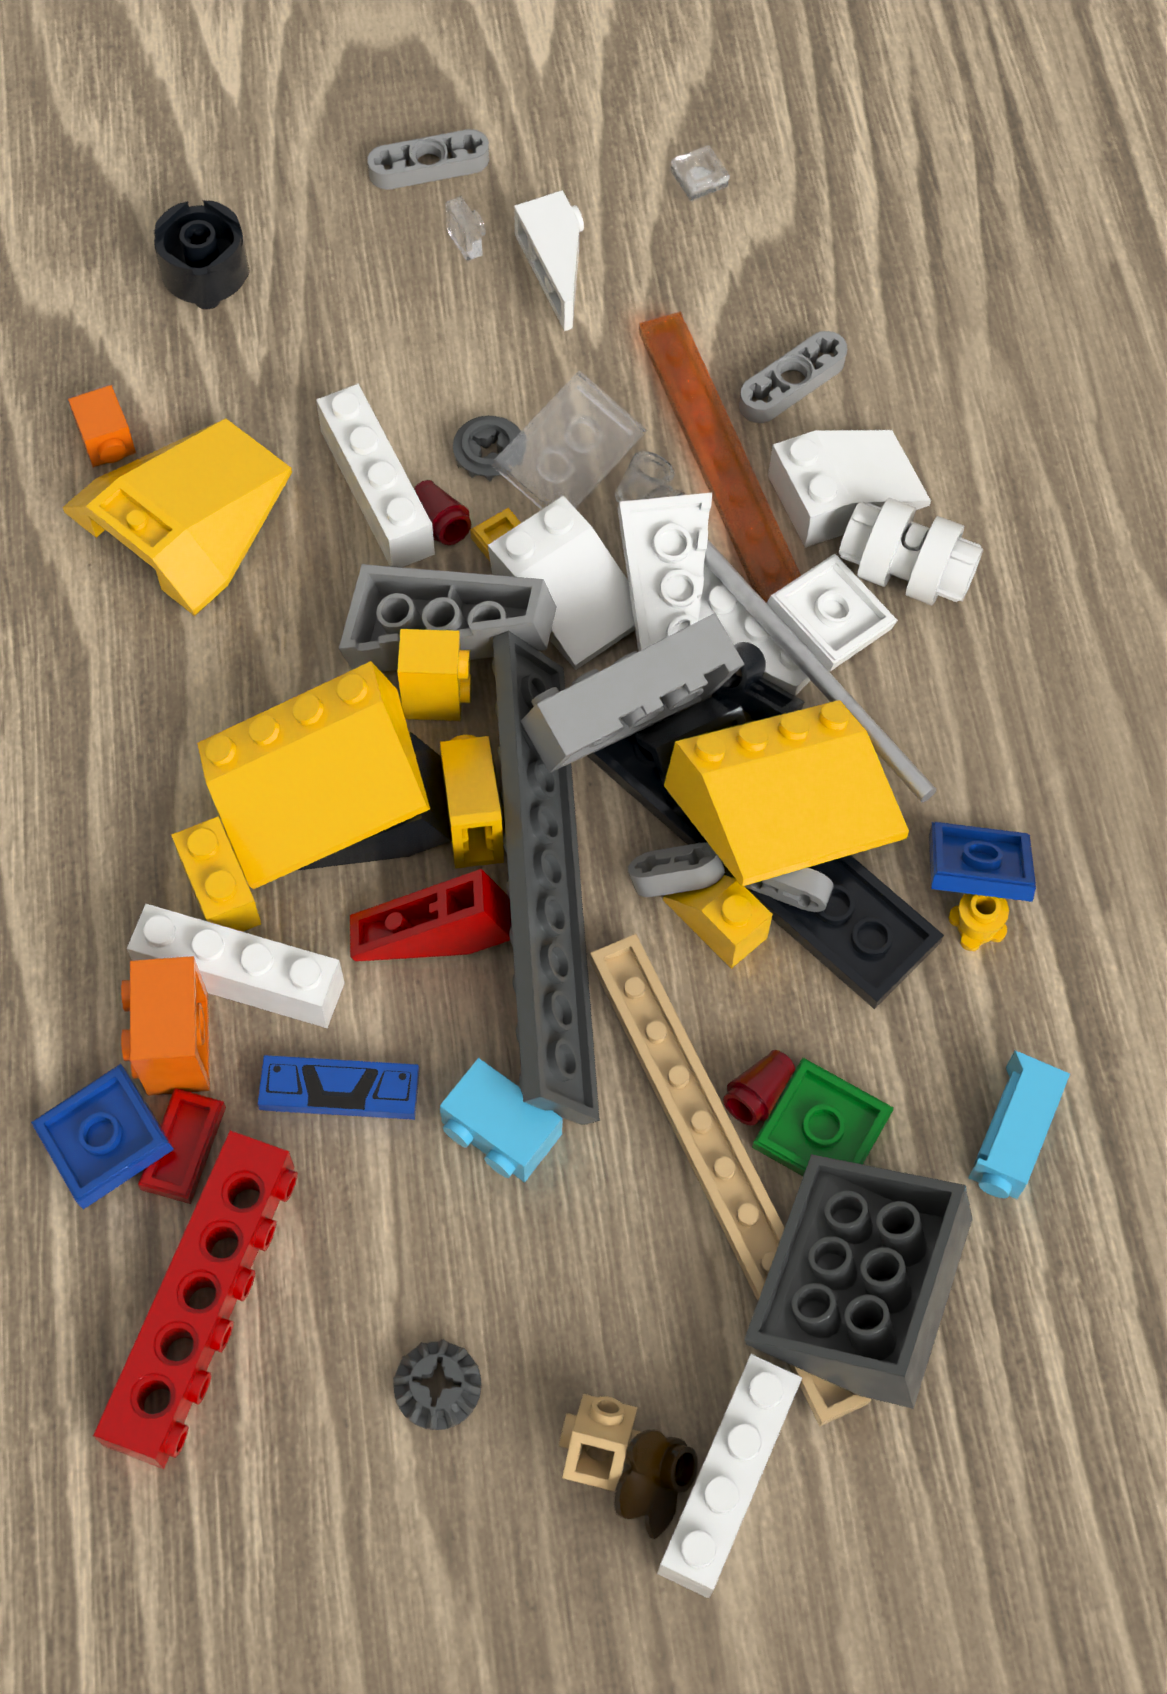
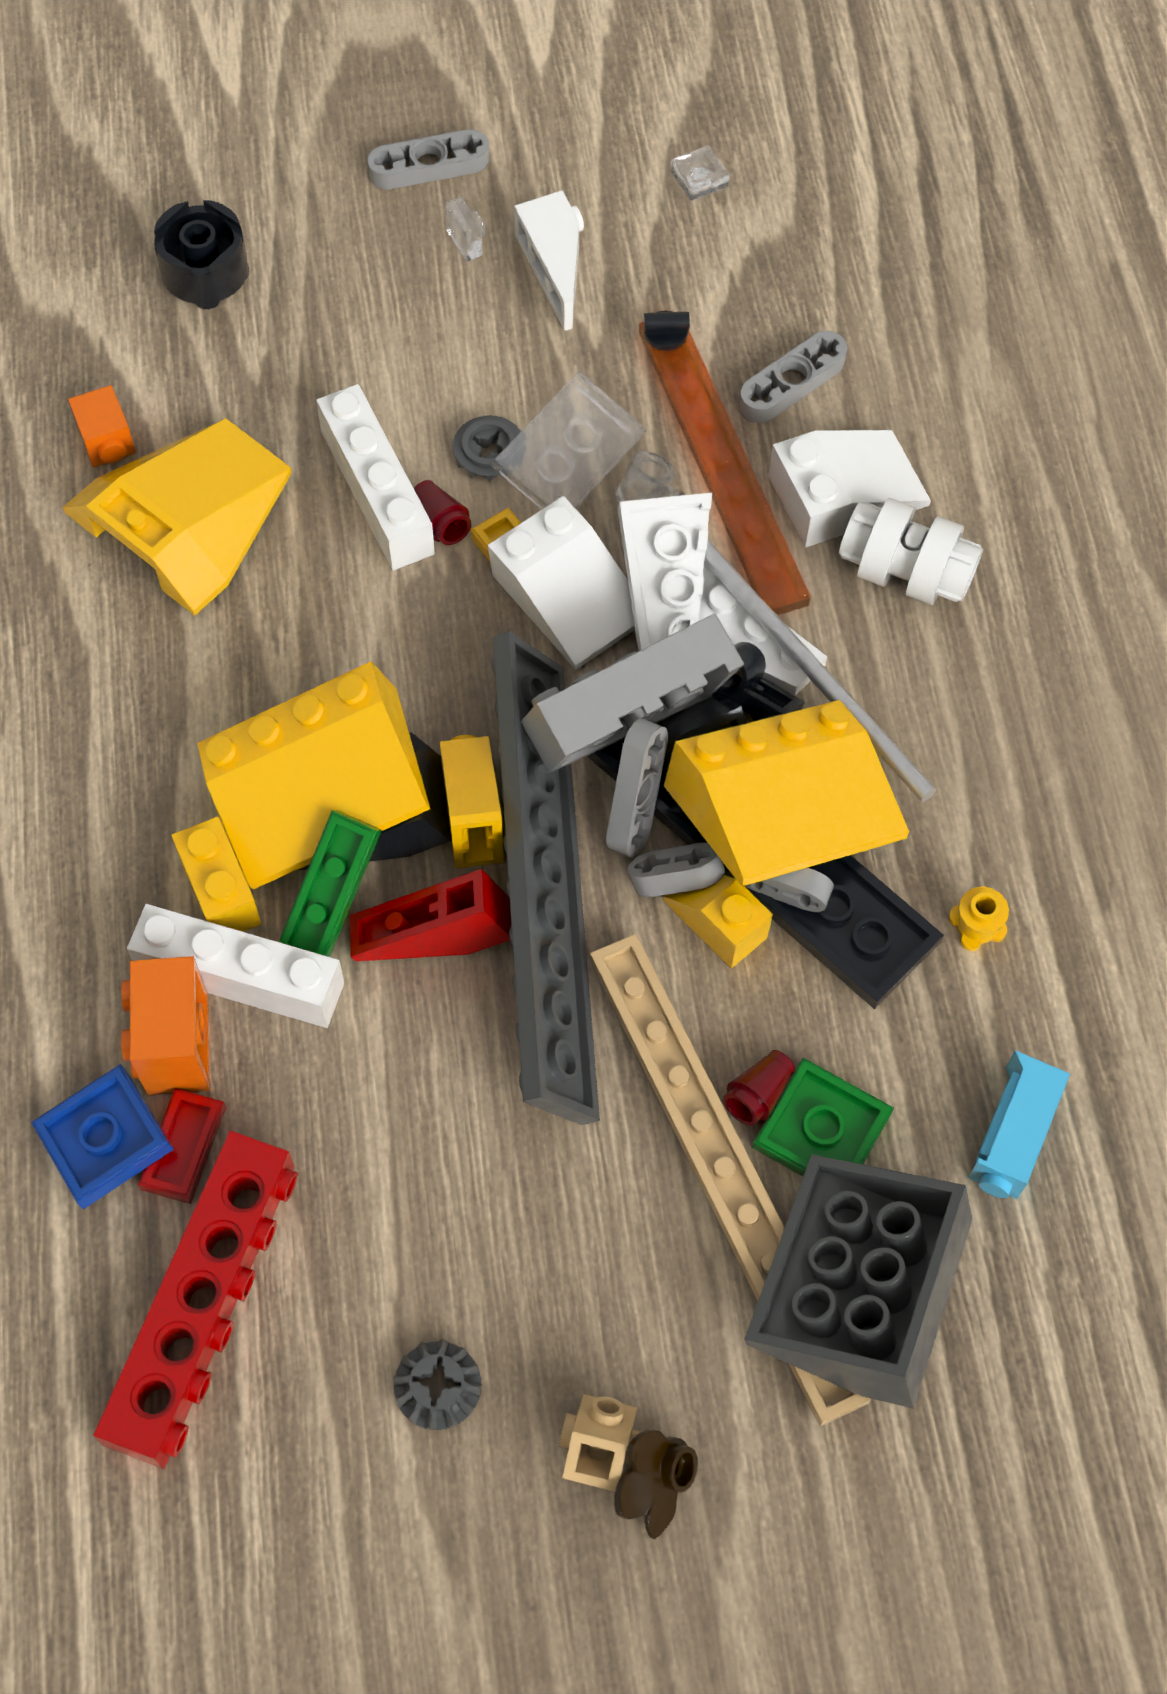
blue tile [258,1055,420,1120] -> none
light grey wedge [339,564,557,672] -> none
yellow brick [397,629,471,721] -> none
medium azure brick [440,1058,563,1183] -> none
white brick [657,1354,802,1598] -> none
white tile [767,554,898,672] -> none
blue tile [929,822,1036,902] -> none
none -> green tile [279,810,382,957]
none -> light grey beam [606,718,668,858]
none -> black plate [644,311,690,351]

